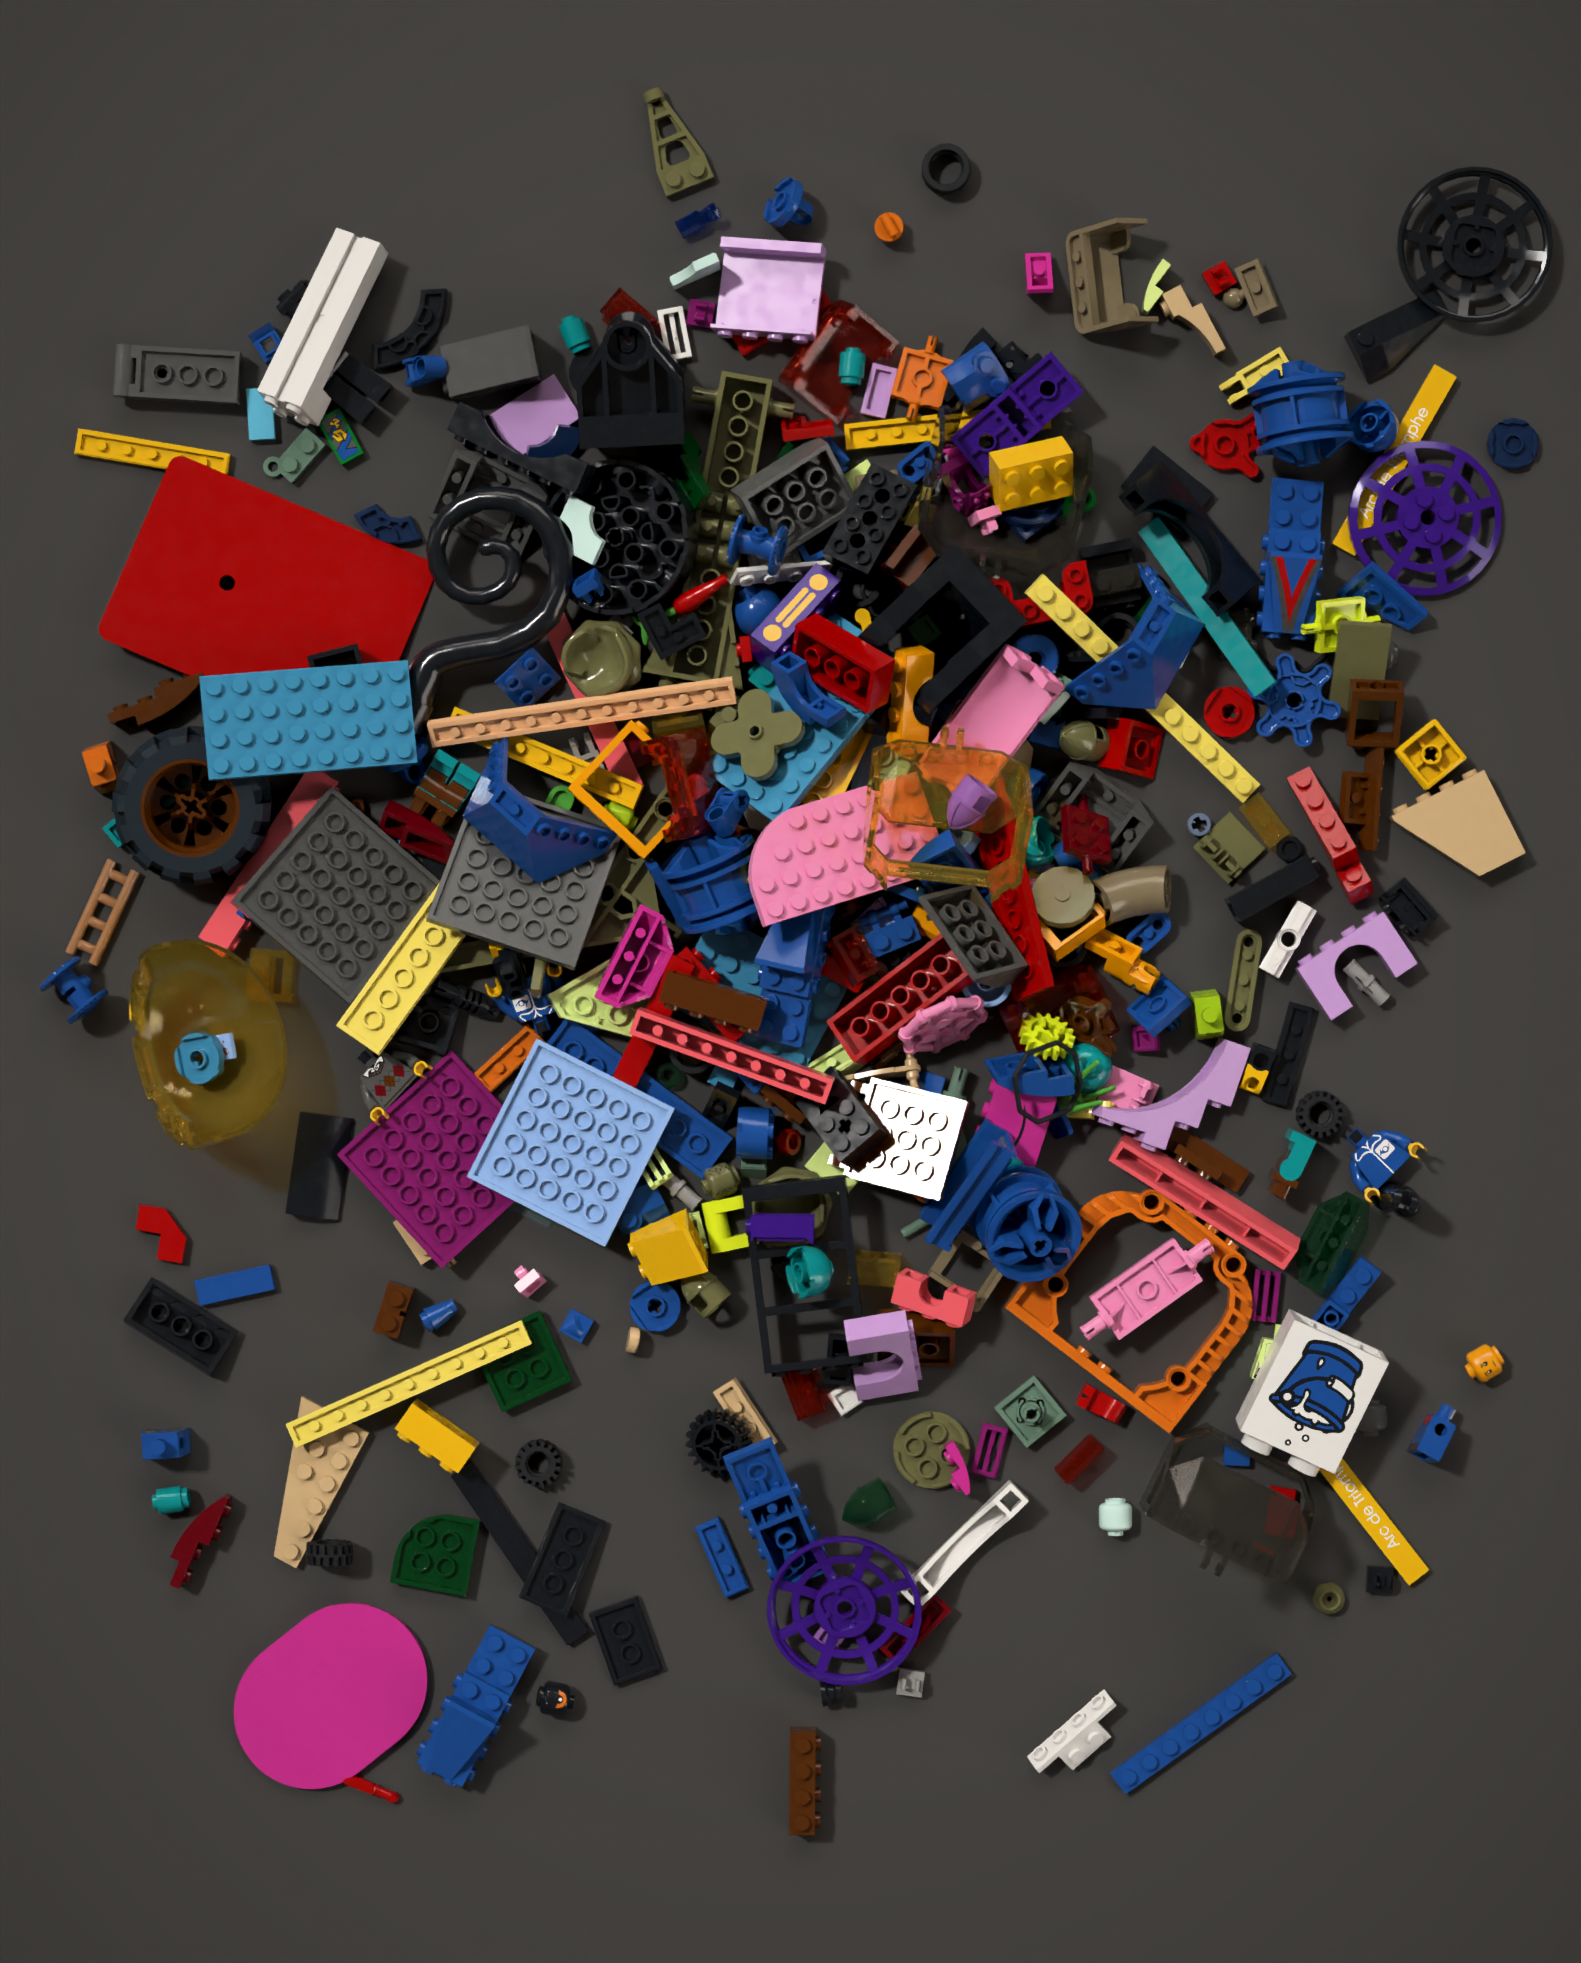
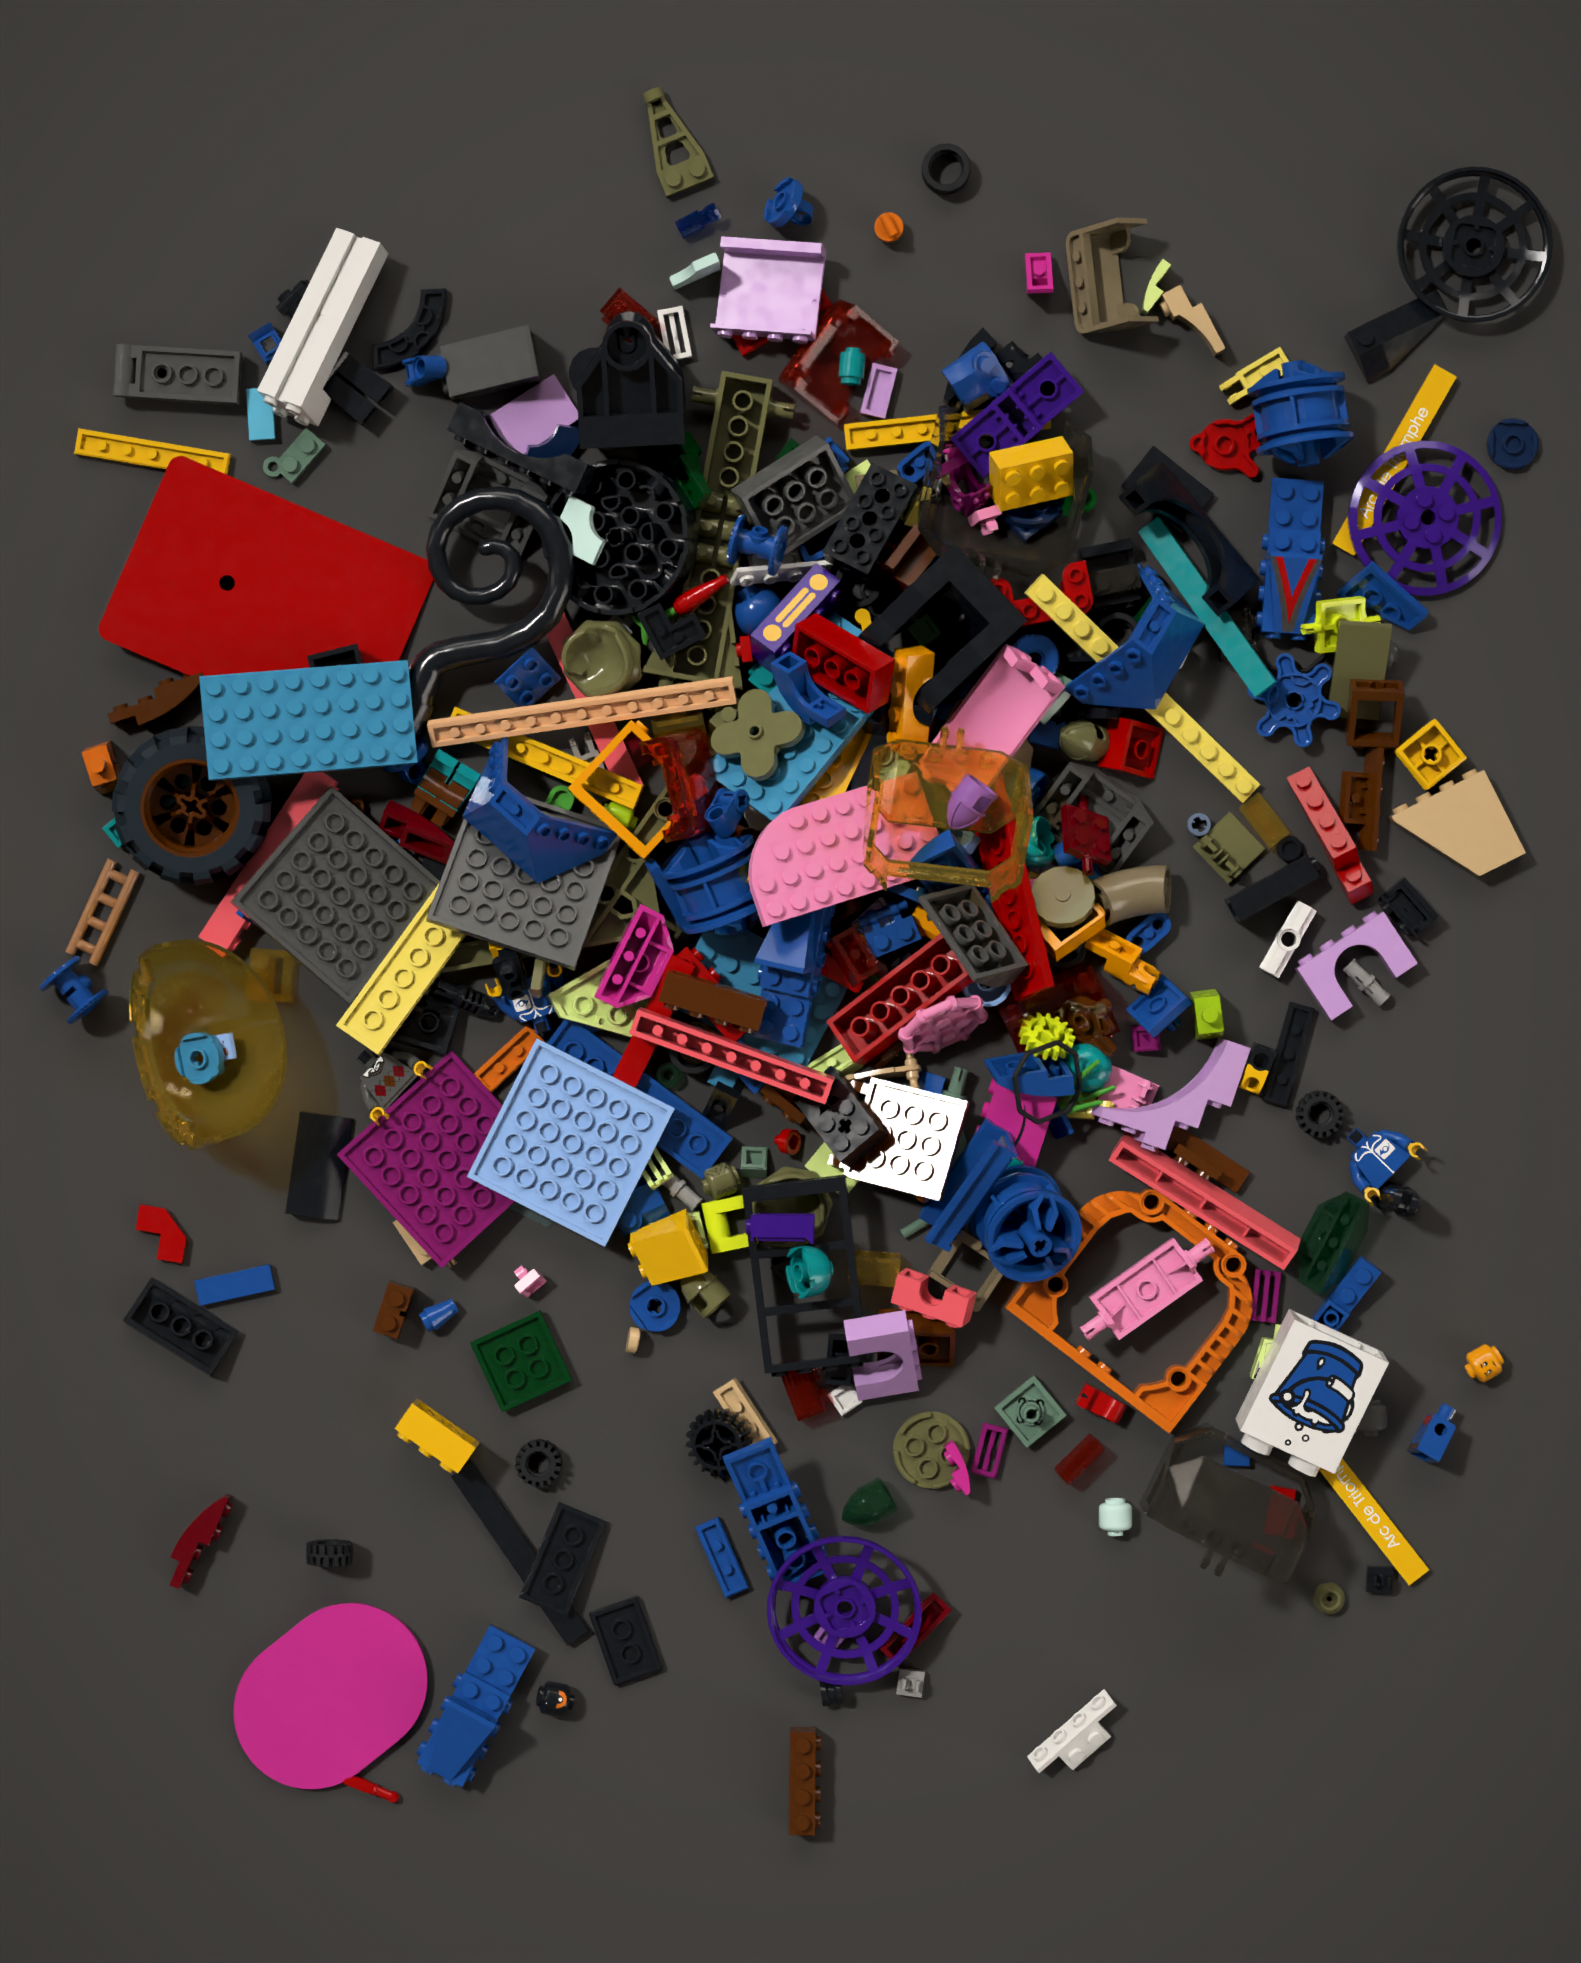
blue torso [141,1427,191,1460] -> none
teal brick [152,1485,191,1514] -> none
tan wing [274,1396,370,1568] -> none
light yellow plate [286,1320,532,1448] -> none
tile [319,408,364,466] -> none
dark blue tile [354,504,423,545] -> none
dark green plate [390,1514,480,1597] -> none
teal brick [558,314,591,355] -> none
blue tile [559,1308,594,1343] -> none
blue tile [572,568,604,603] -> none
magenta tile [686,299,716,330] -> none
blue brick [736,1107,775,1159] -> none
red tile [780,416,835,442] -> none
orange plate [890,336,954,421] -> none
white arch [900,1479,1029,1606] -> none
blue plate [1110,1652,1292,1795] -> none
red tile [1201,261,1237,297] -> none
red plate [1203,686,1255,738] -> none
dark tan plate [1223,258,1279,317] -> none
olive plate [1224,929,1262,1031] -> none
teal hips [1268,1128,1317,1199] -> none
blue cylinder [1348,399,1399,452] -> none

